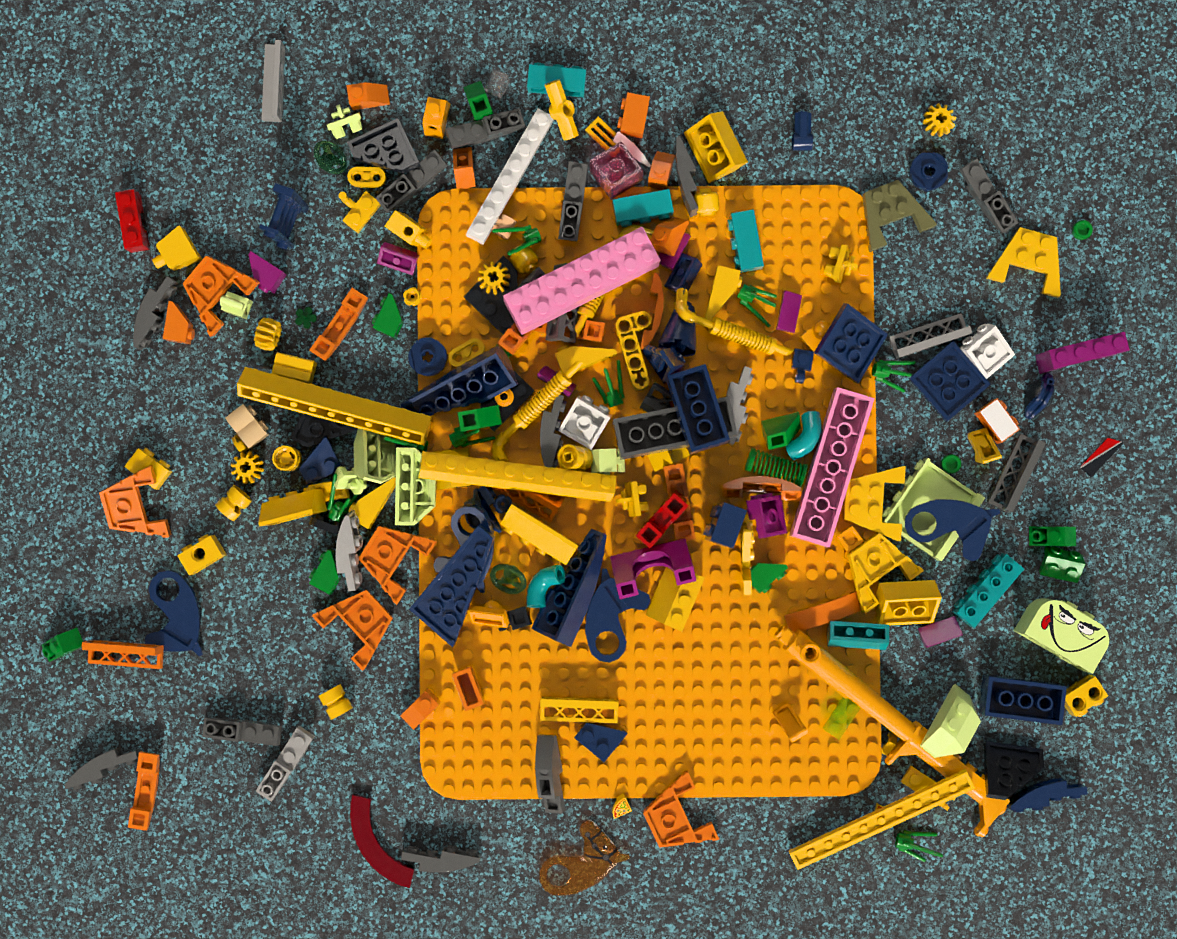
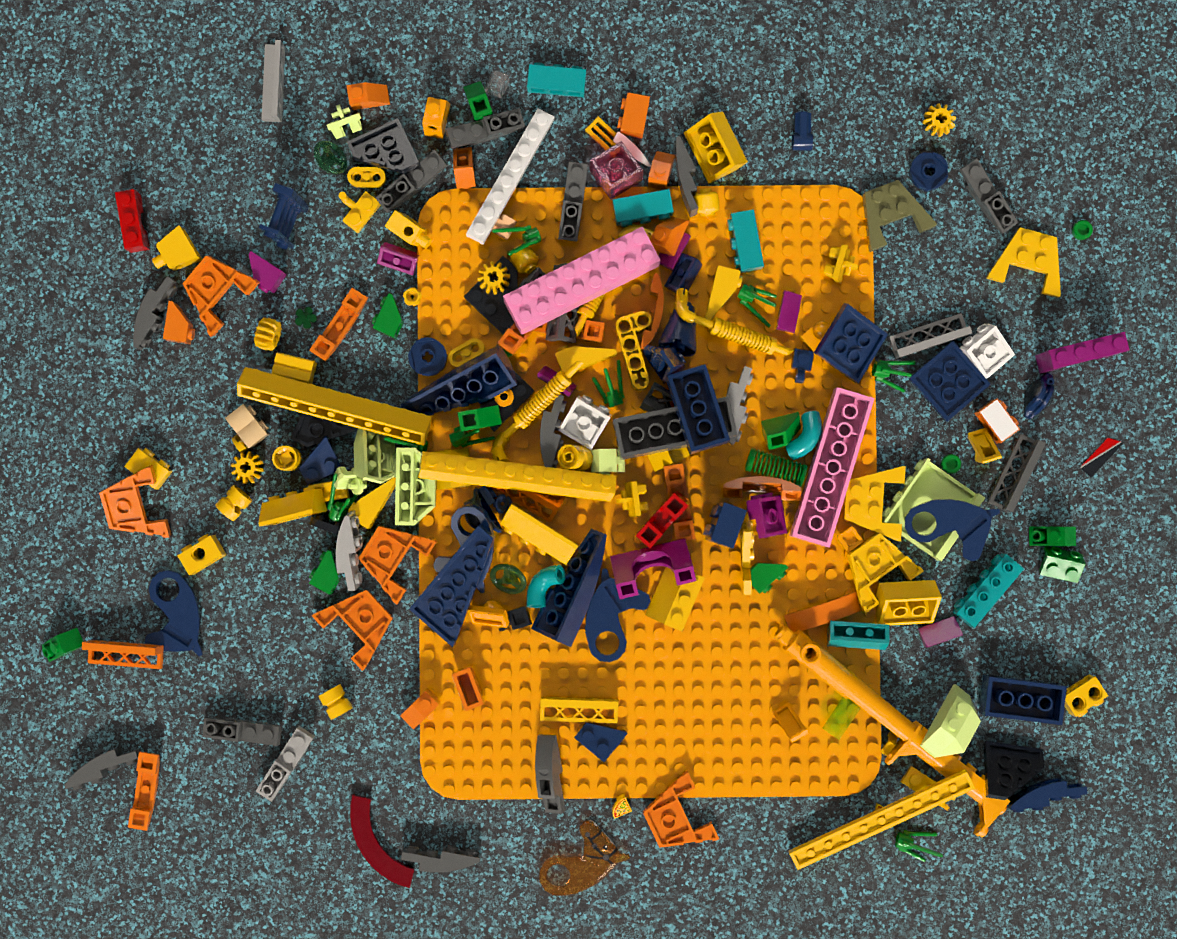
yellowish green brick [220,291,253,319] -> none
yellow piece [545,79,578,141] -> none
yellowish green brick [1014,598,1109,674] -> none

